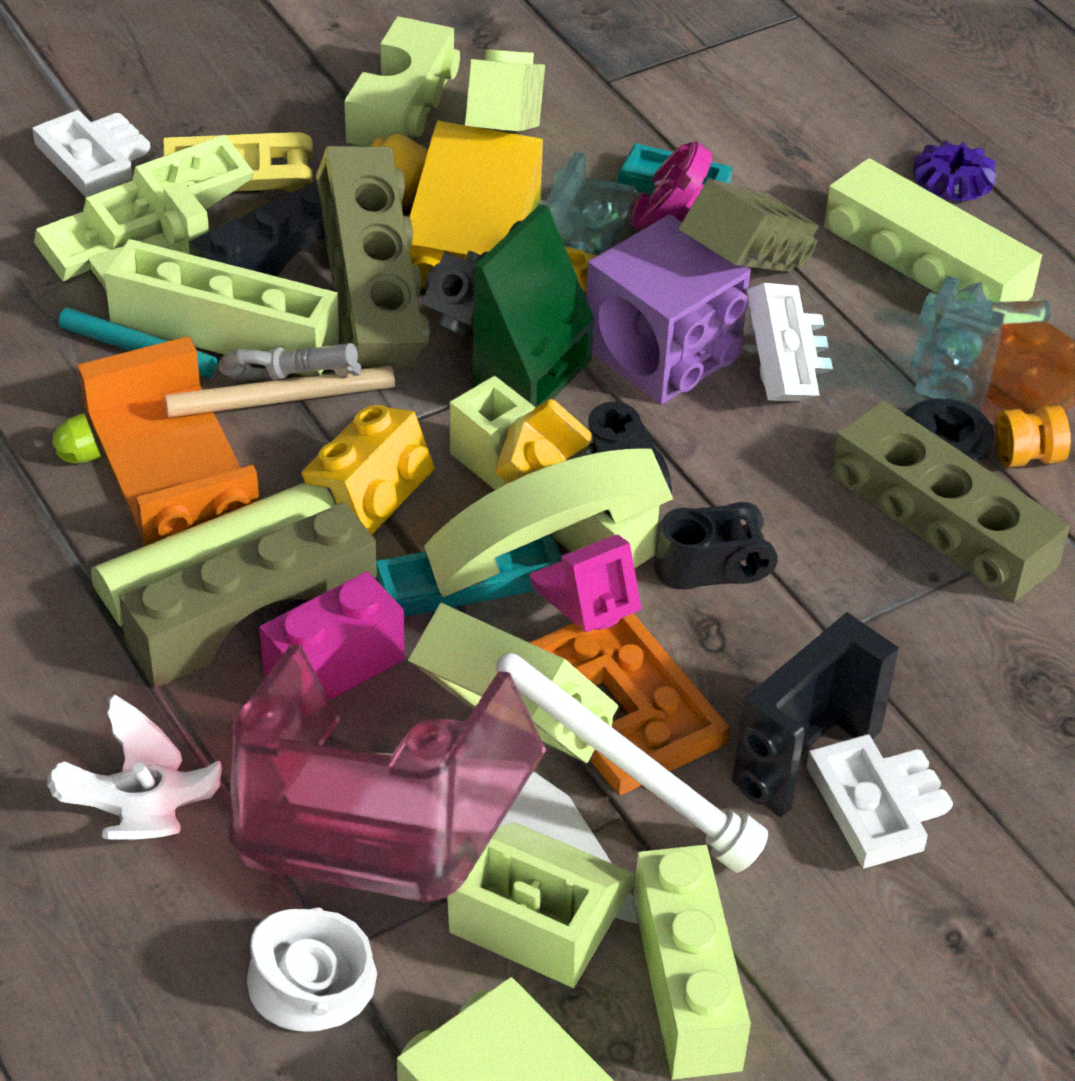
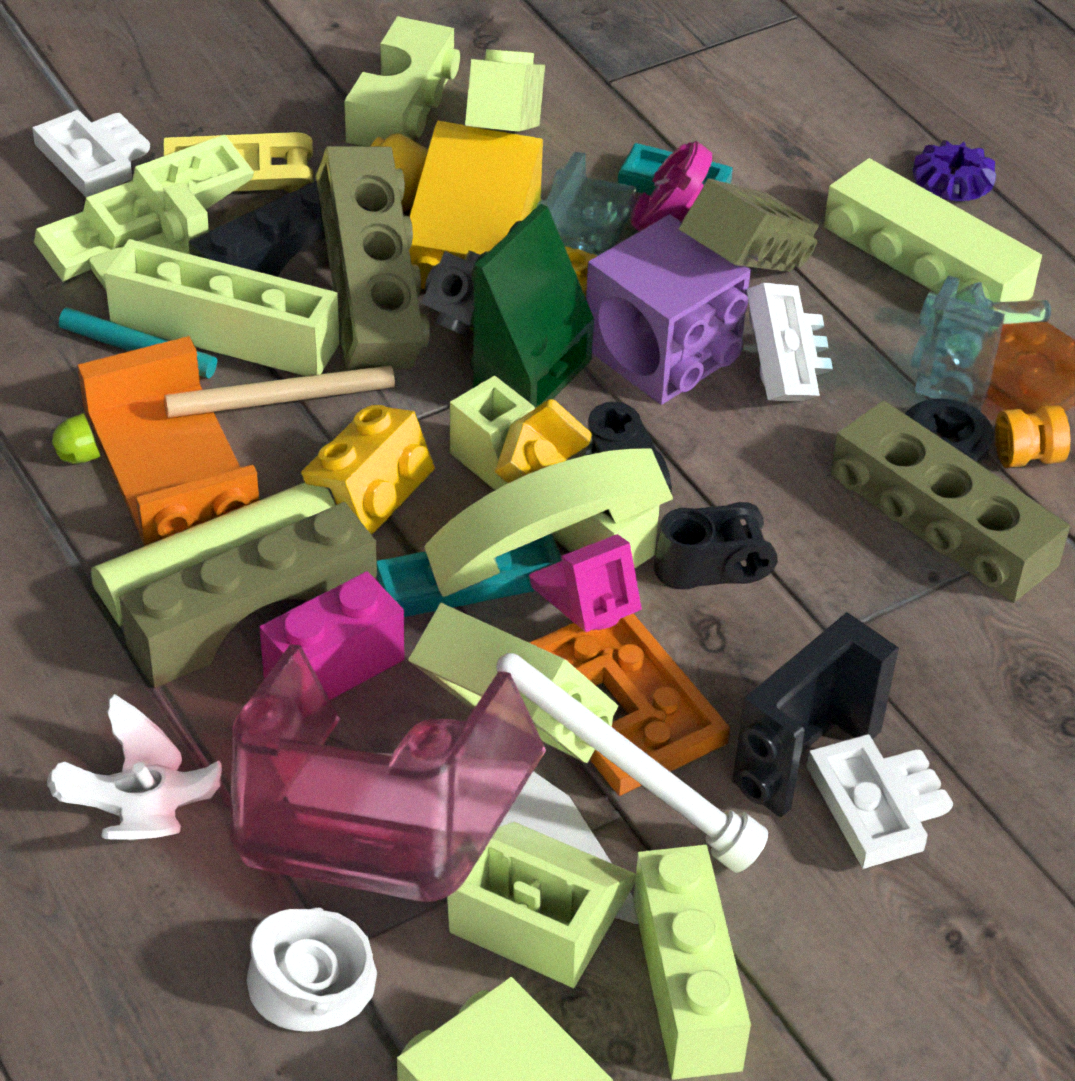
light grey piece [219,343,361,384] -> none

